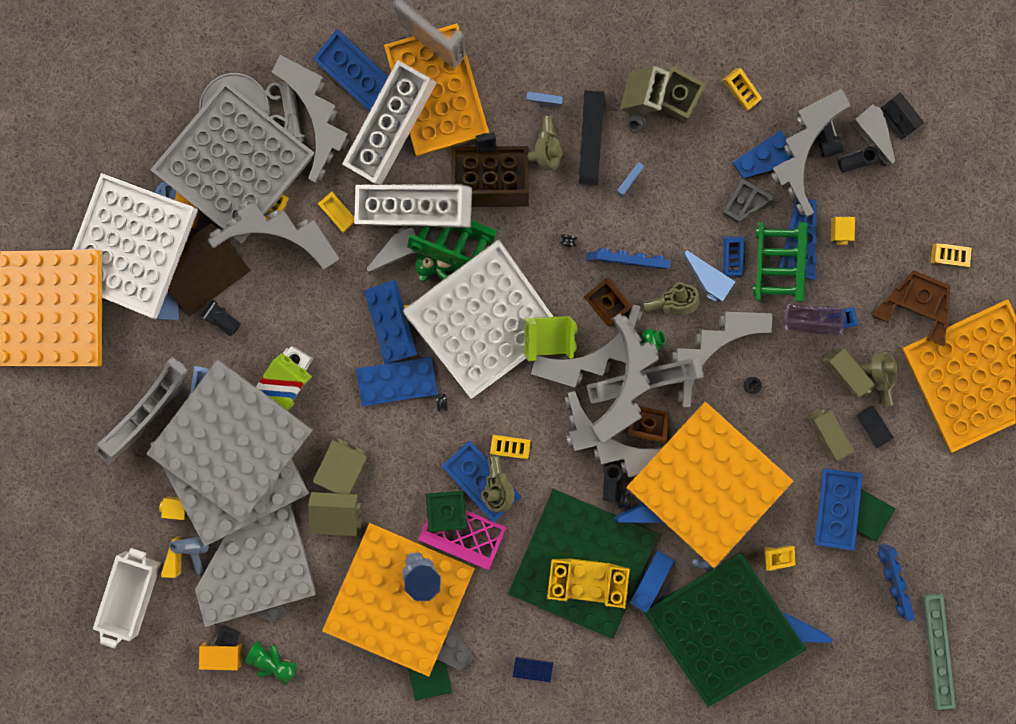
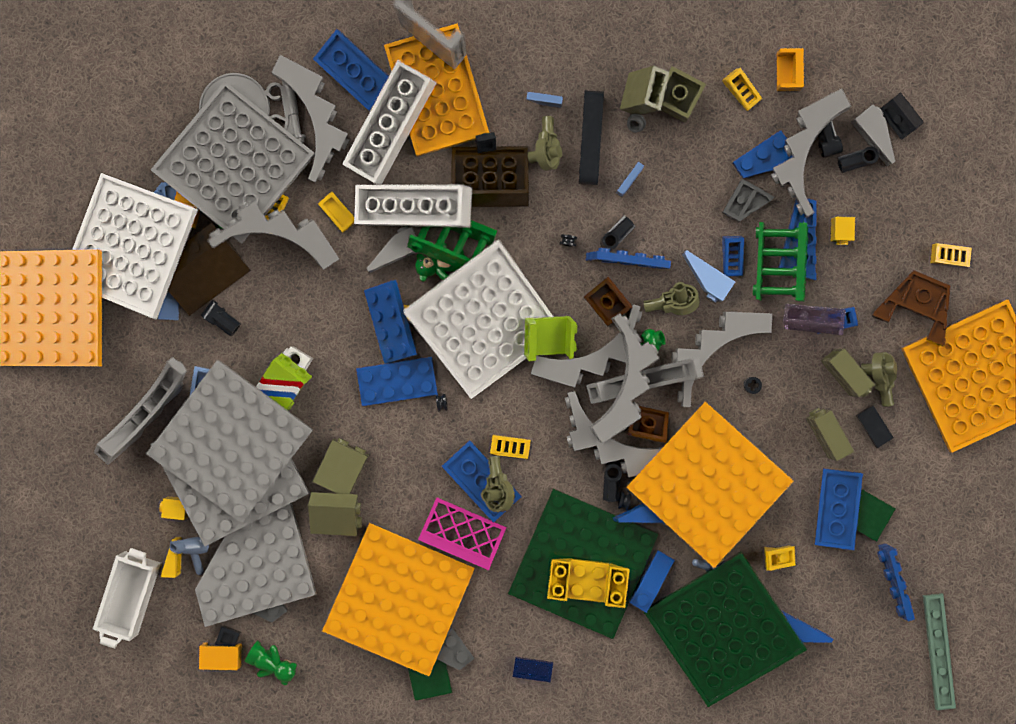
dark blue piece [403,552,441,601] -> none
dark green tile [426,490,467,532] -> none
none -> black piece [600,215,636,251]
none -> light orange panel [777,48,804,91]

